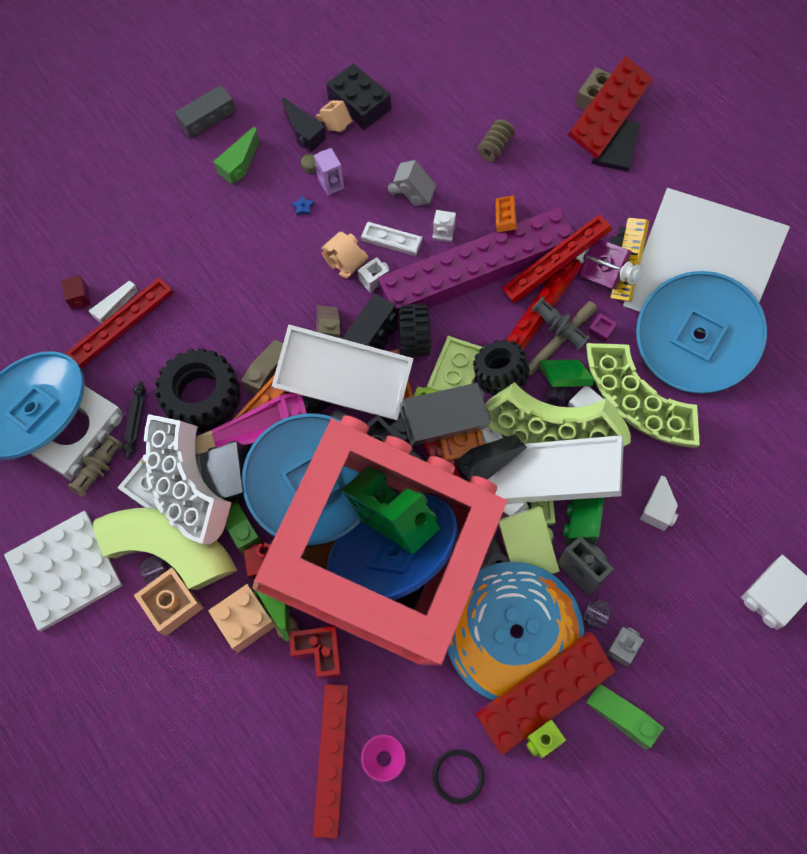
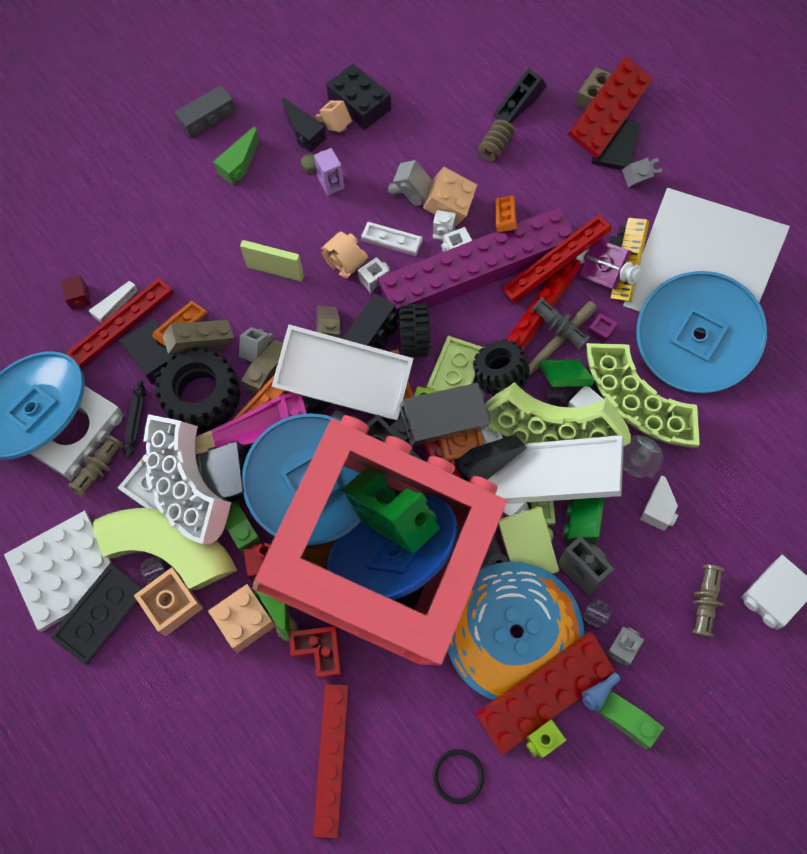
blue piece [292,195,314,216] -> none
dark pink piece [361,735,406,782] -> none
none -> black tile [49,563,143,665]
none -> black brick [120,318,176,384]
none -> orange tile [152,301,207,345]
none -> dark tan brick [163,320,234,354]
none -> light grey brick [239,327,273,362]
none -> yellowish green tile [240,240,304,282]
none -> light nougat brick [423,167,477,226]
none -> white brick [441,227,472,252]
none -> black slope [493,68,547,123]
none -> medium blue cone [582,672,620,711]
none -> light grey brick [622,158,663,188]
none -> clear tile [623,436,663,478]
none -> dark tan piece [692,565,725,638]

